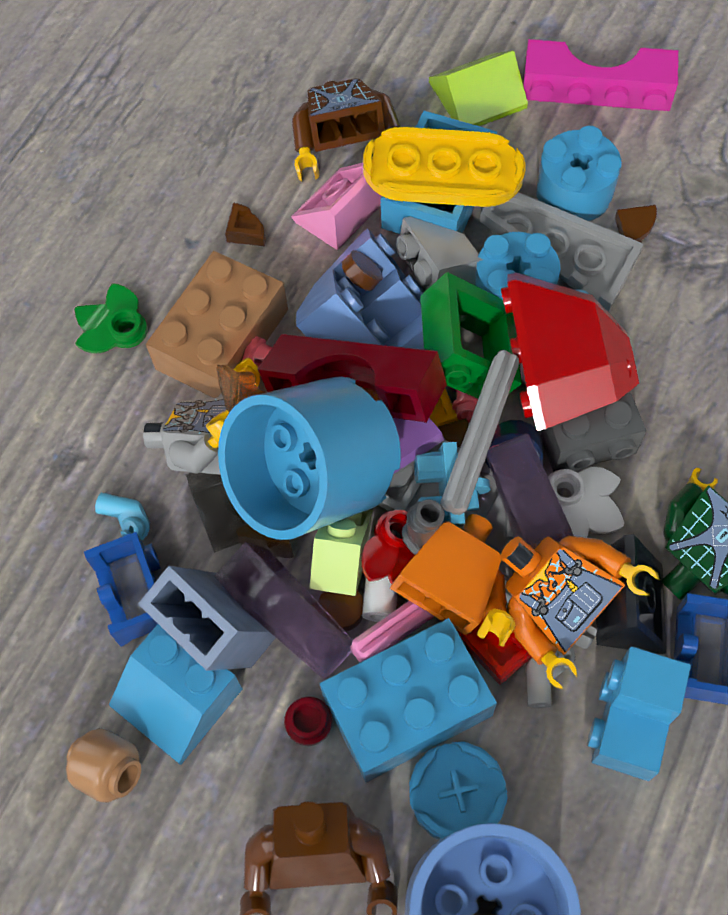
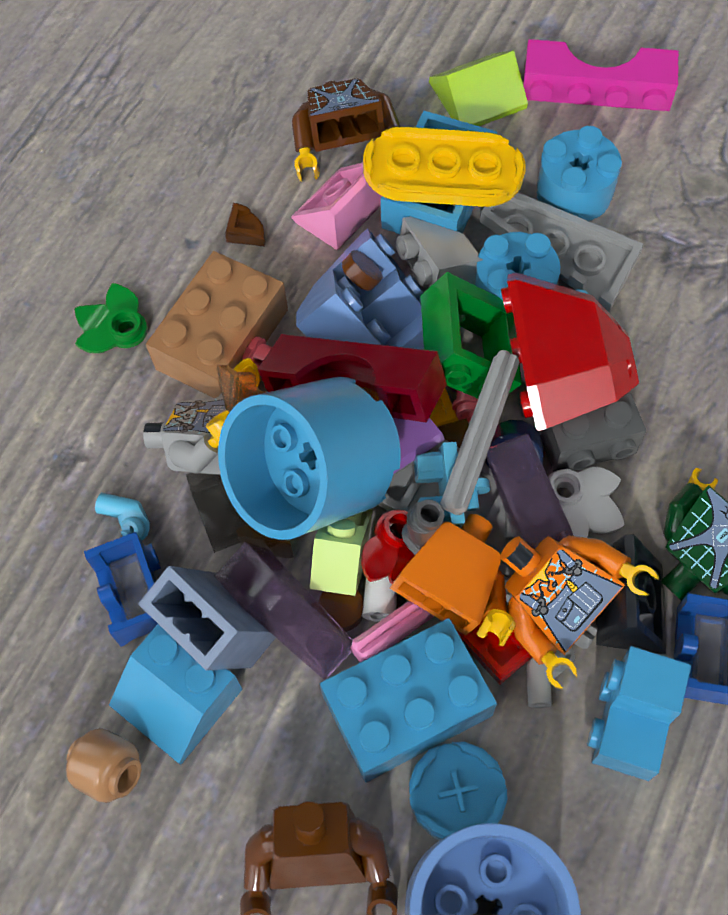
dark red plate [284,697,333,746] -> none
reddish brown tile [615,205,657,242] -> none

